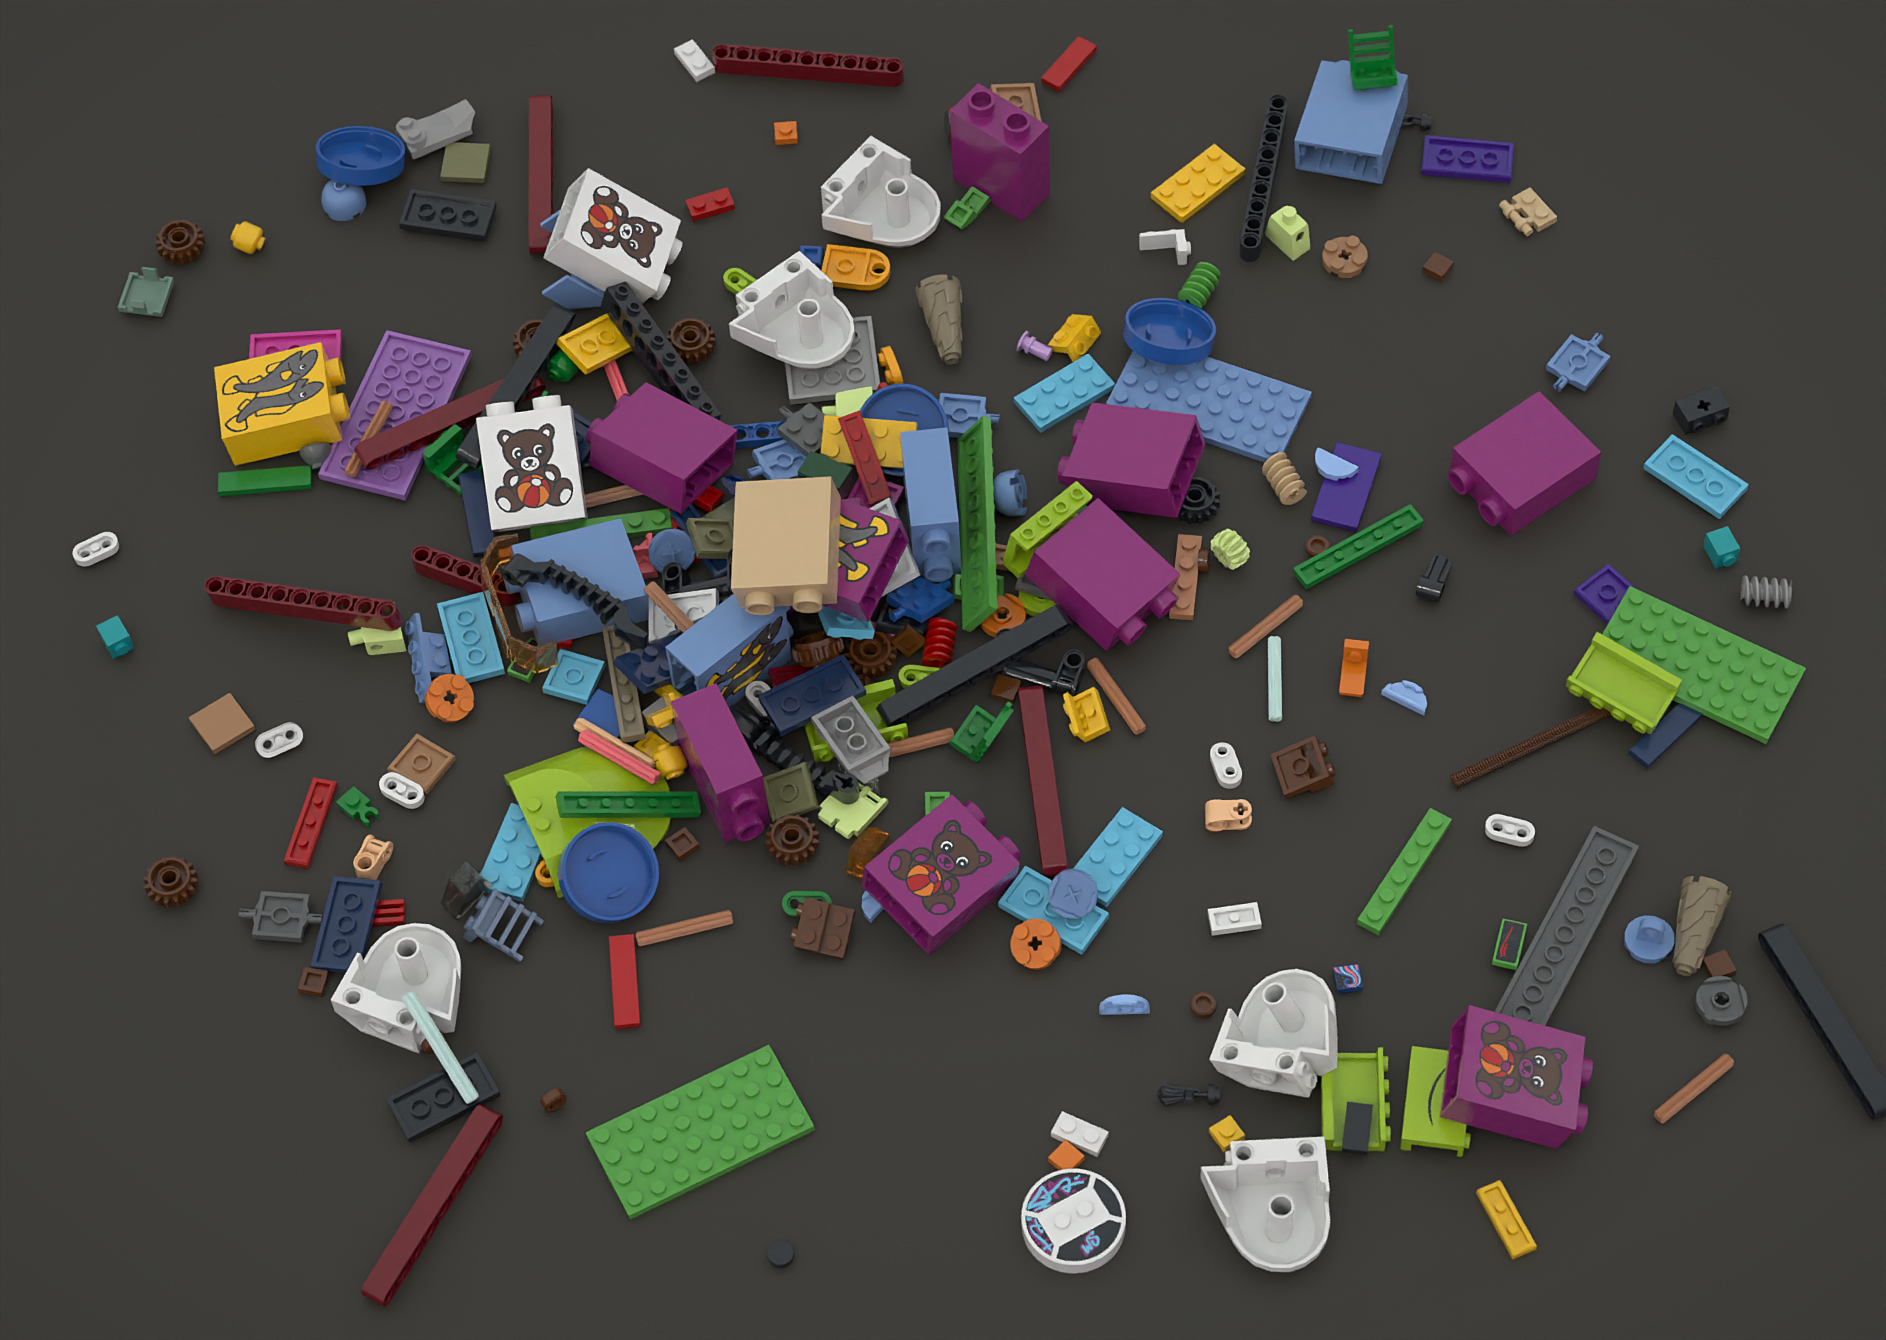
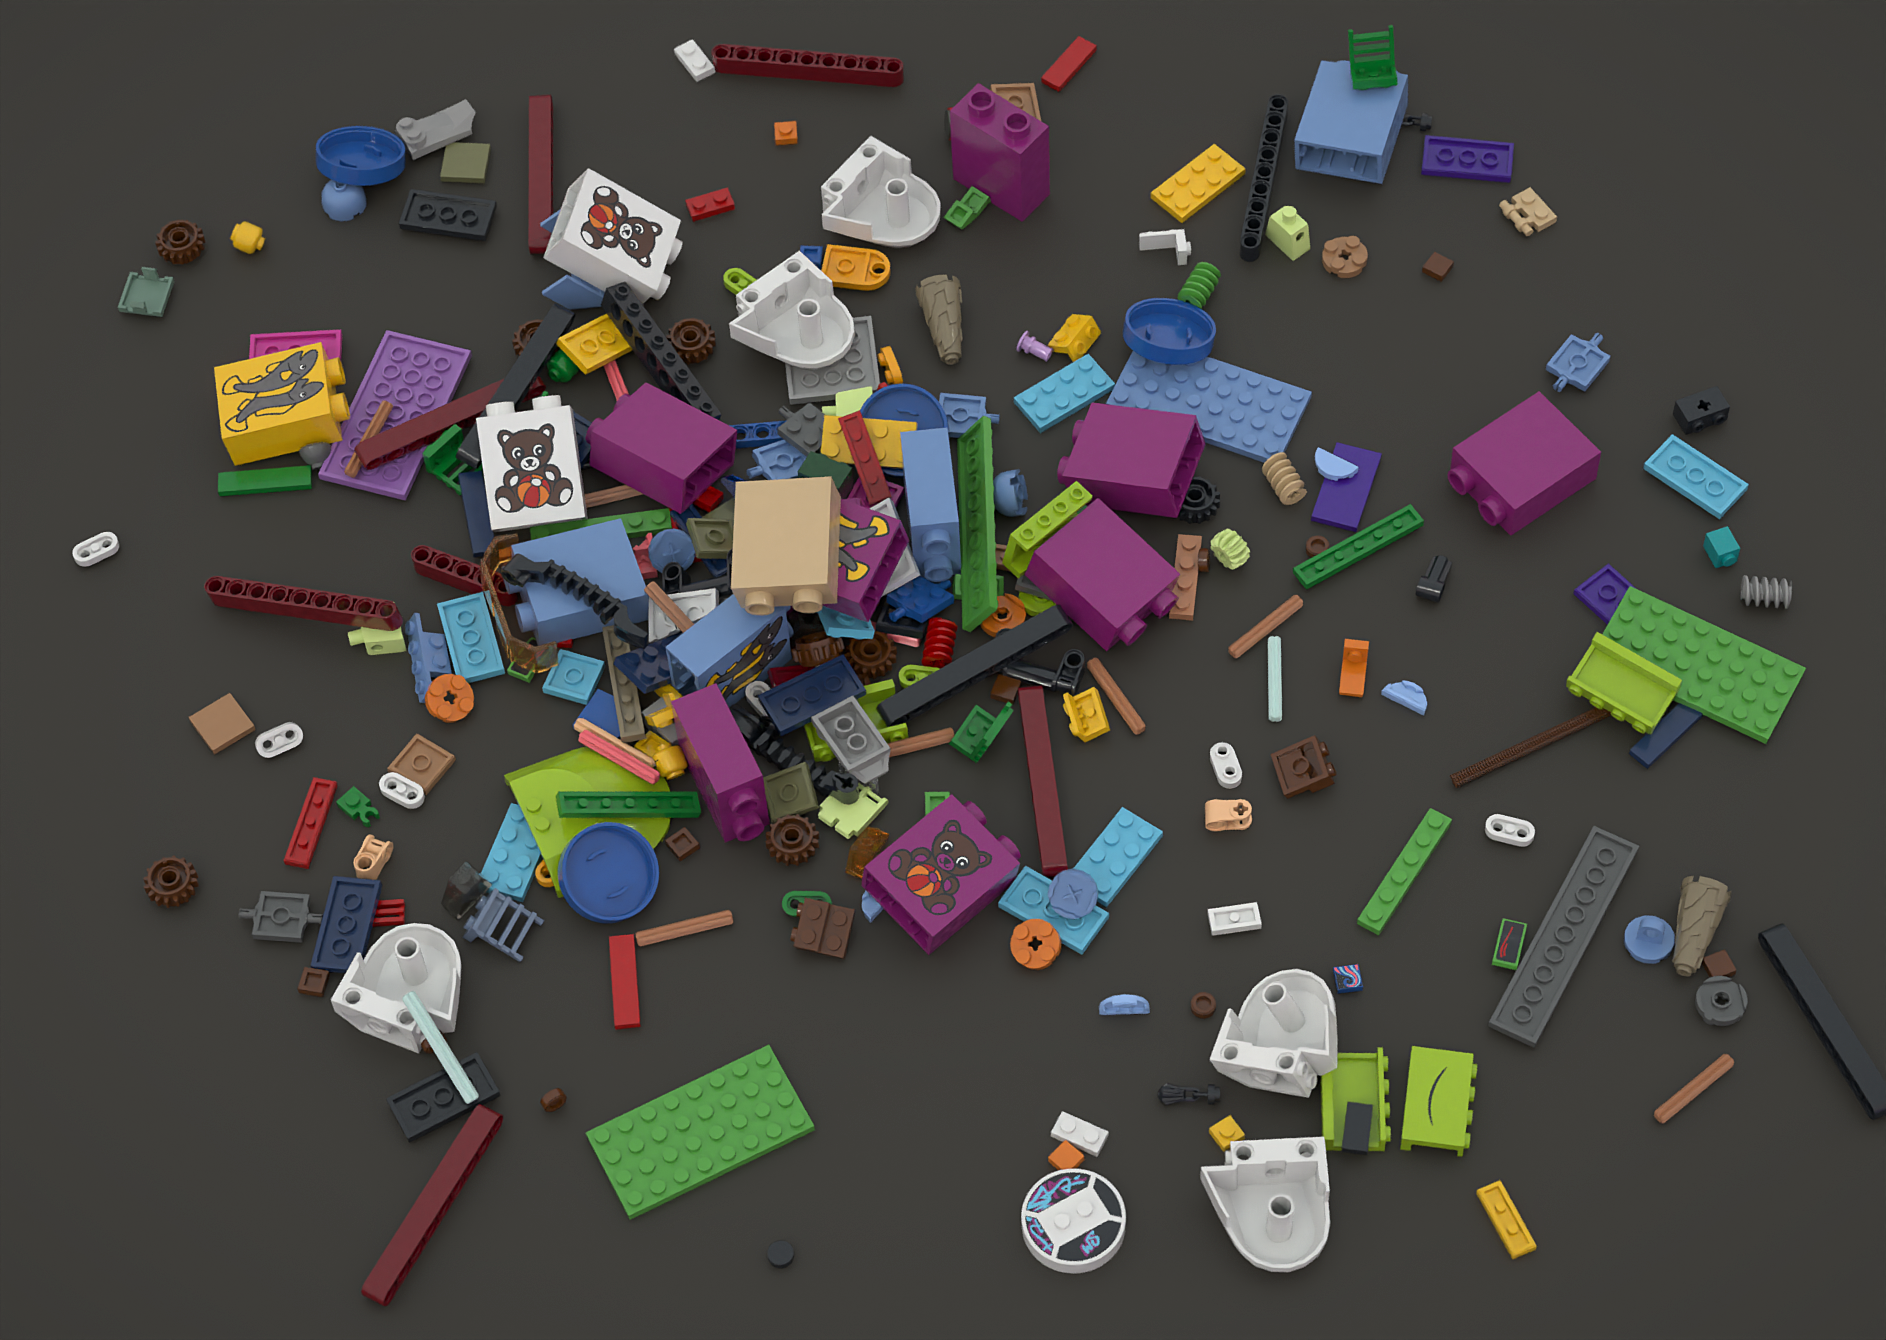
teal brick [96,616,134,659] -> none
reddish brown tile [891,625,925,657] -> none
magenta brick [1440,1005,1593,1149] -> none

